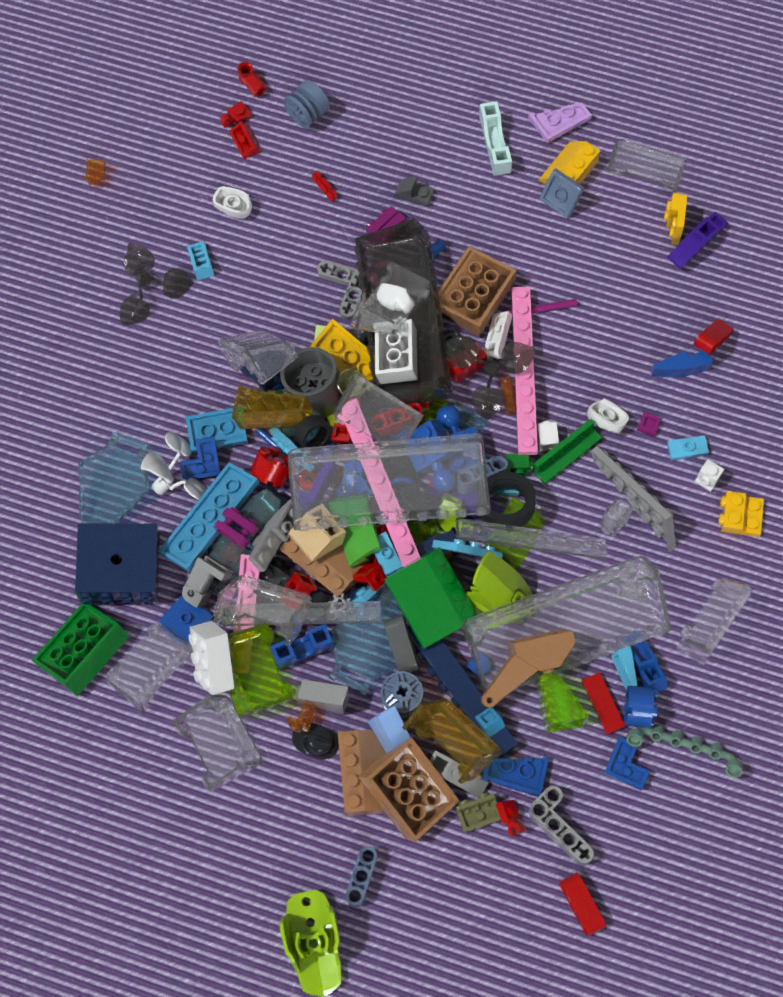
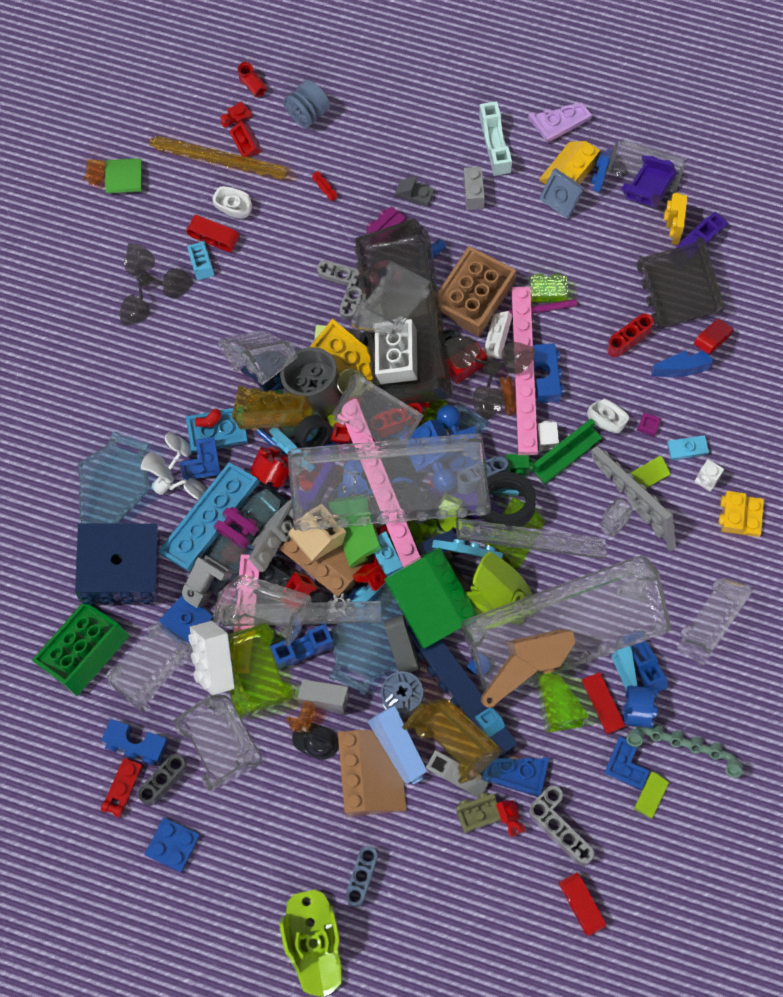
medium nougat slope [358,737,459,842] -> none
white piece [377,283,415,314] -> none
none -> blue arch [101,718,169,766]
none -> red plate [101,758,143,818]
none -> bright green slope [105,158,143,193]
none -> dark grey beam [138,754,187,806]
none -> blue plate [144,817,200,873]
none -> clear yellow plate [149,135,290,179]
none -> red beam [185,215,240,252]
none -> red arm [195,409,221,428]
none -> light grey brick [463,167,485,210]
none -> clear neon green brick [529,273,568,303]
none -> blue arch [533,343,564,404]
none -> blue plate [591,149,614,192]
none -> red beam [607,313,654,357]
none -> dark purple panel [621,155,678,208]
none -> lime slope [630,455,670,489]
none -> lime slope [633,771,669,819]
none -> clear smoke panel [636,237,725,329]

